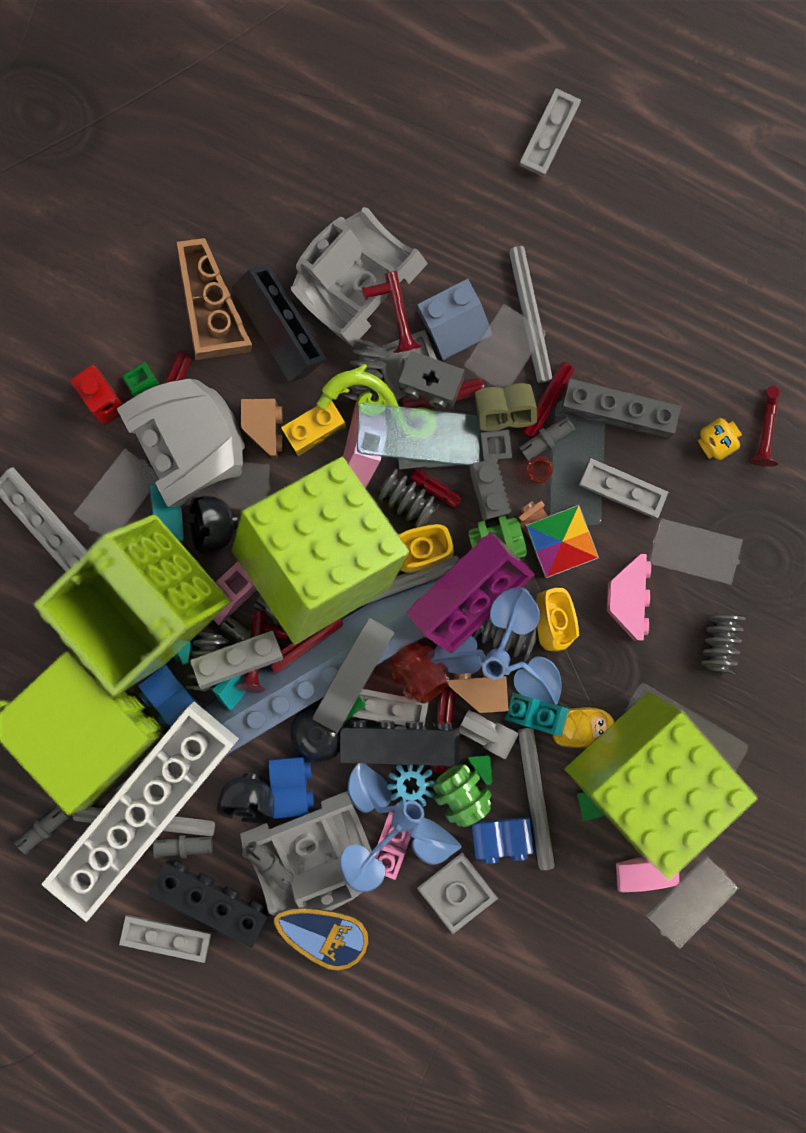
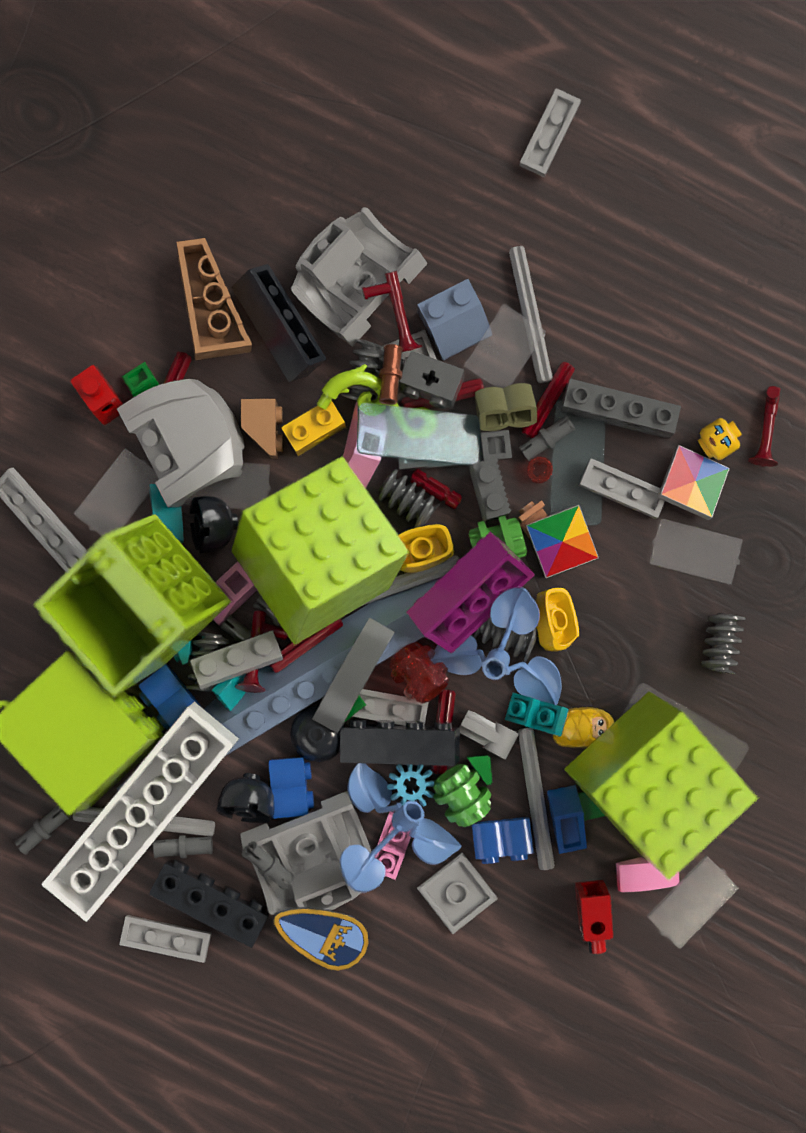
medium nougat slope [448,672,509,713] -> none
bright pink slope [607,554,651,641] -> none
none -> copper pin [379,344,403,405]
none -> blue slope [547,785,587,854]
none -> red torso [575,880,613,954]
none -> tile [658,445,730,520]

